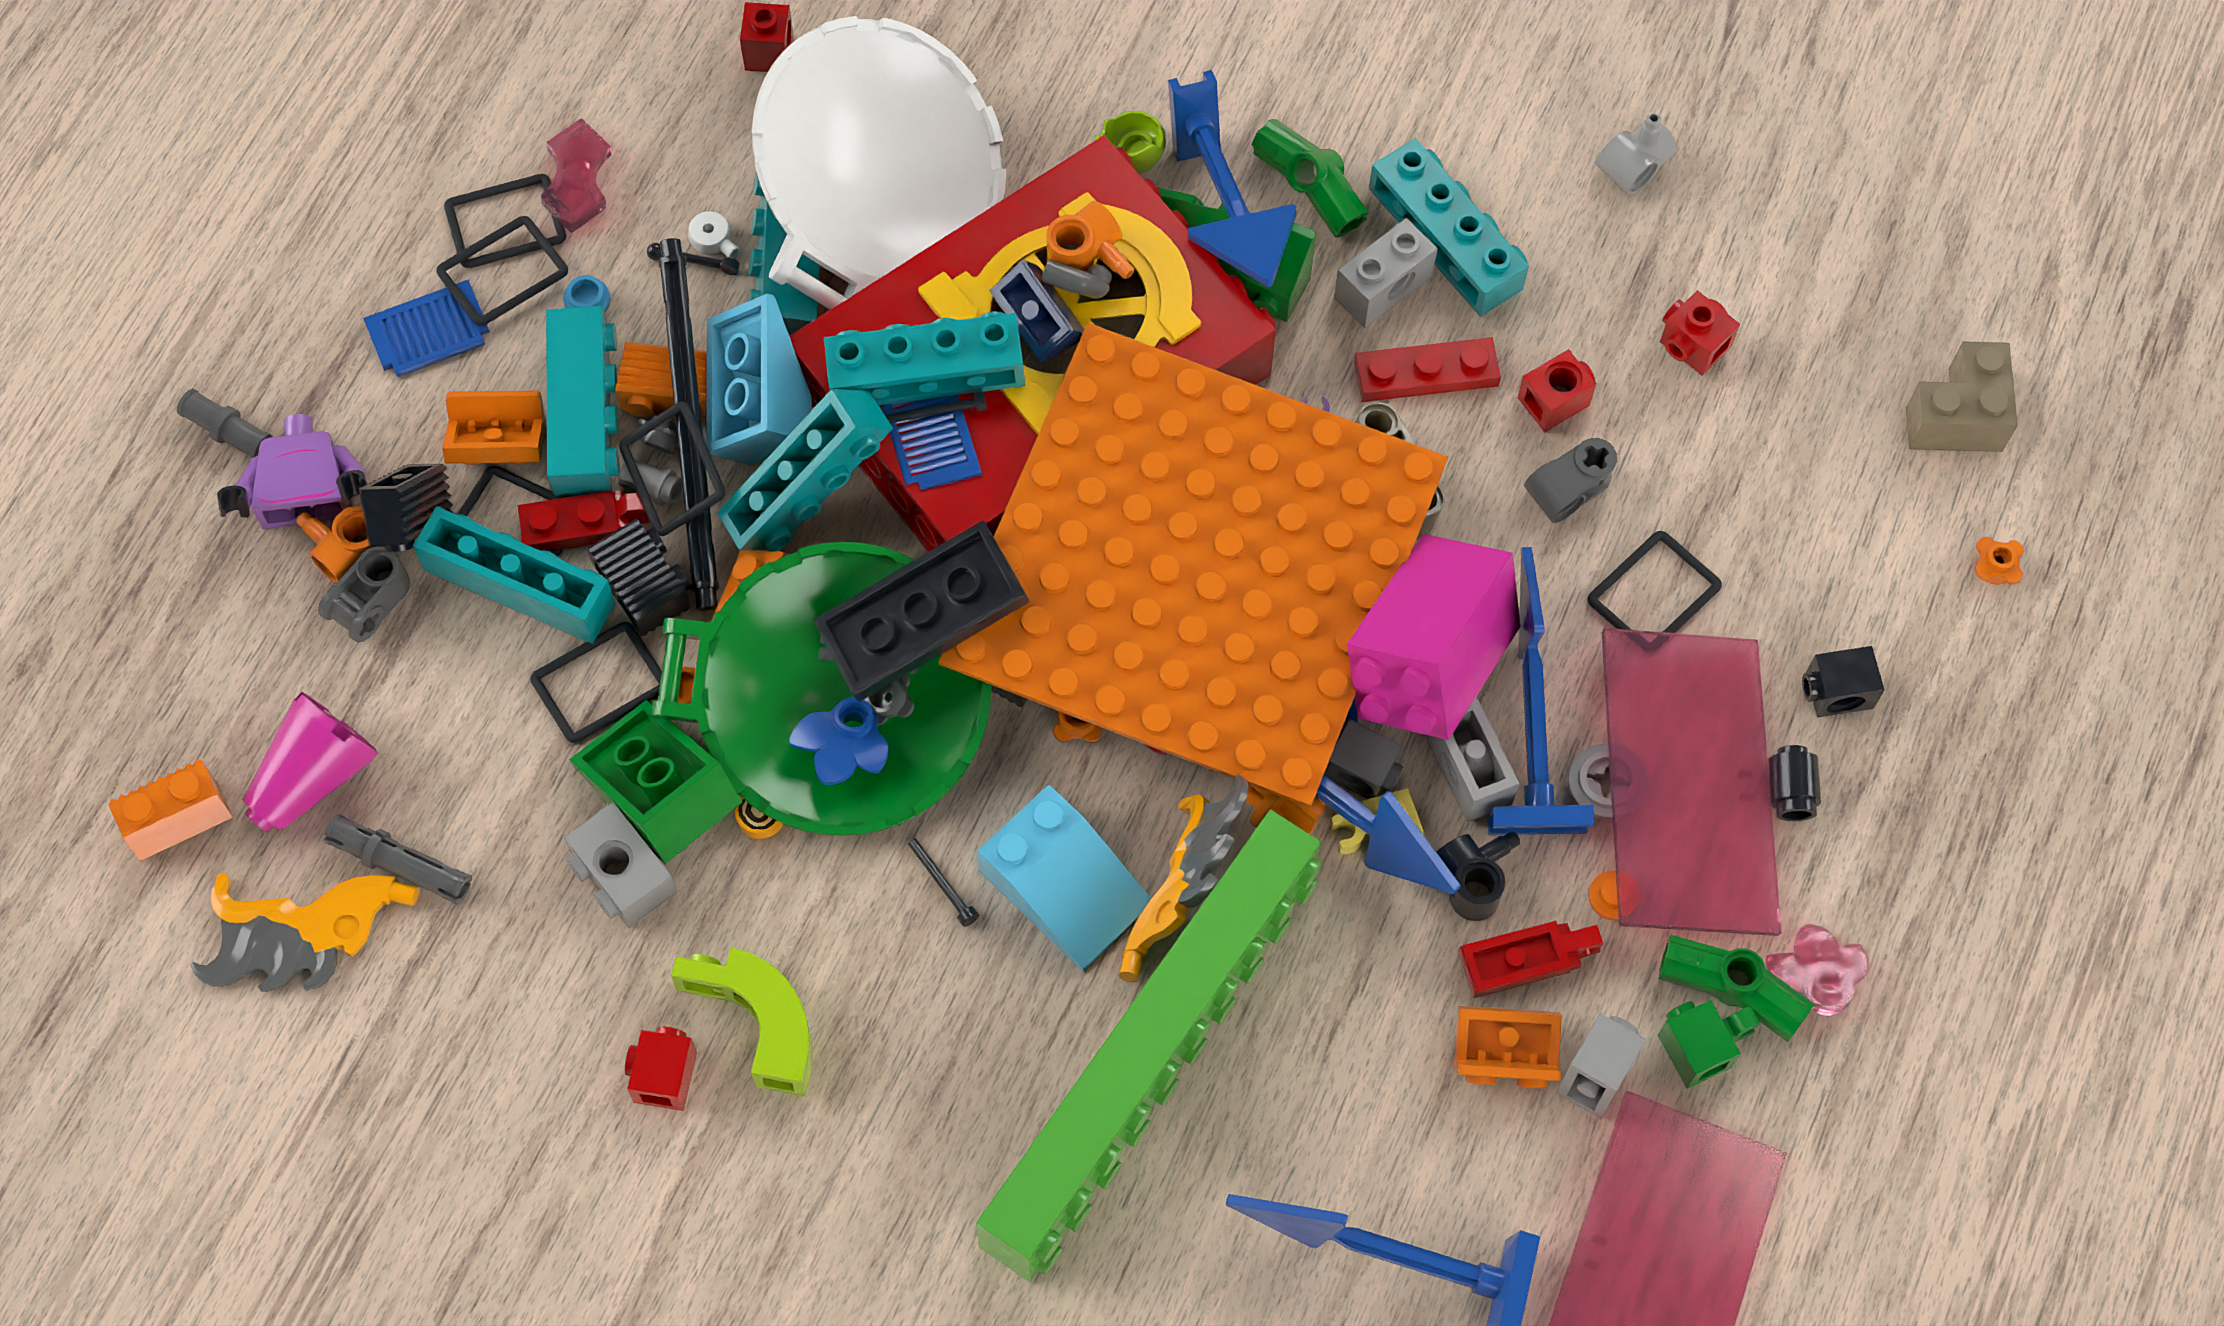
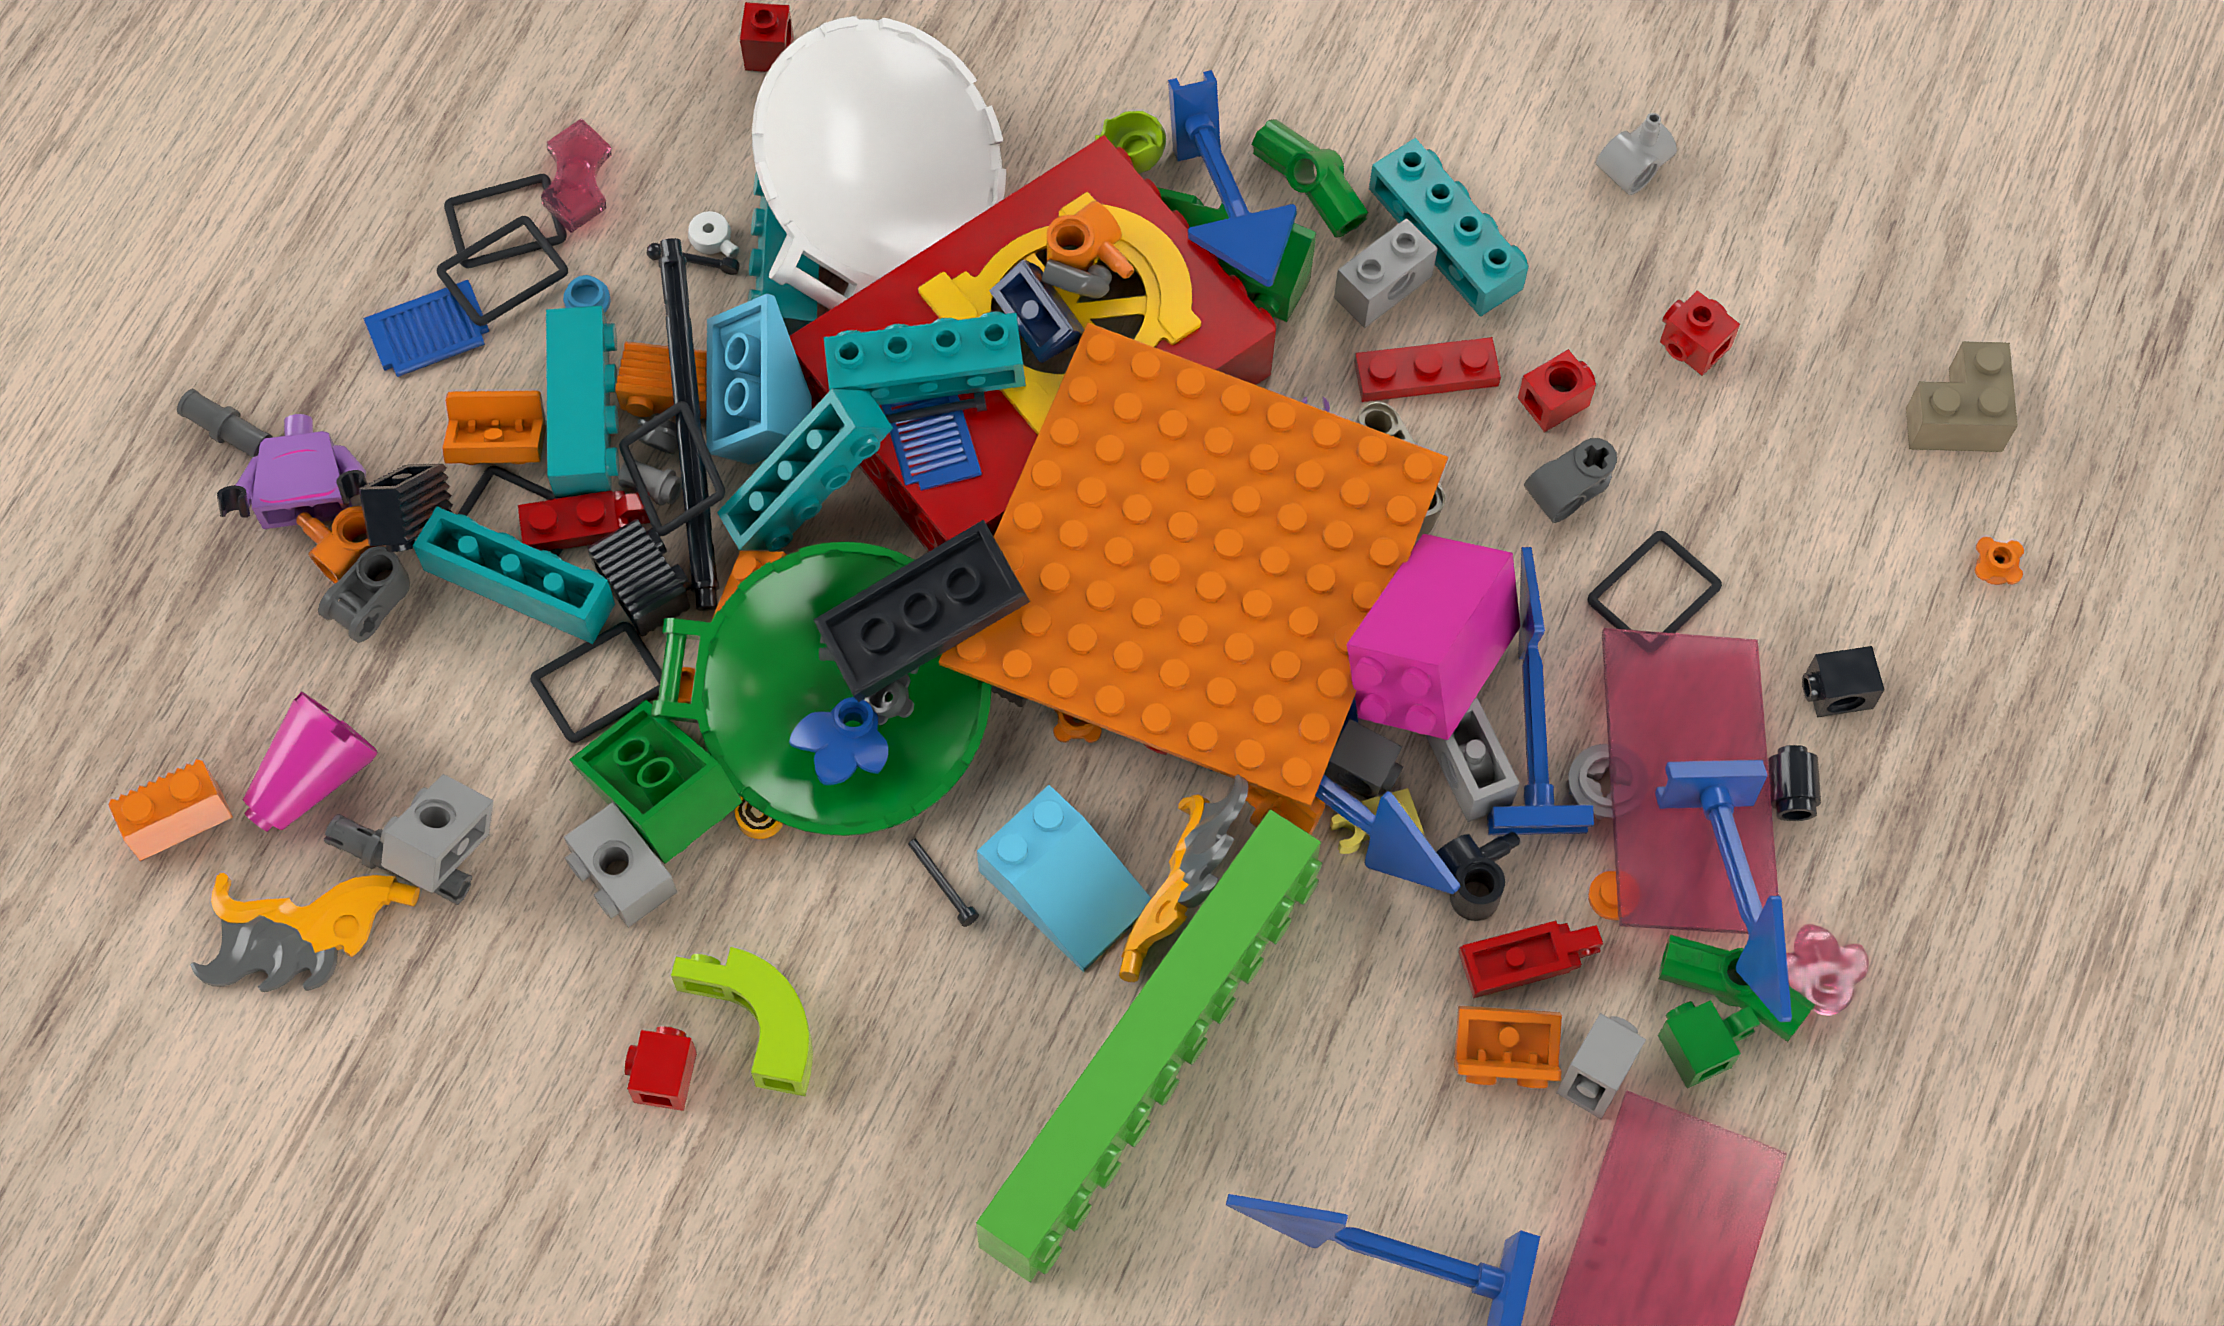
none -> light grey brick [380,774,494,893]
none -> blue piece [1655,760,1792,1022]

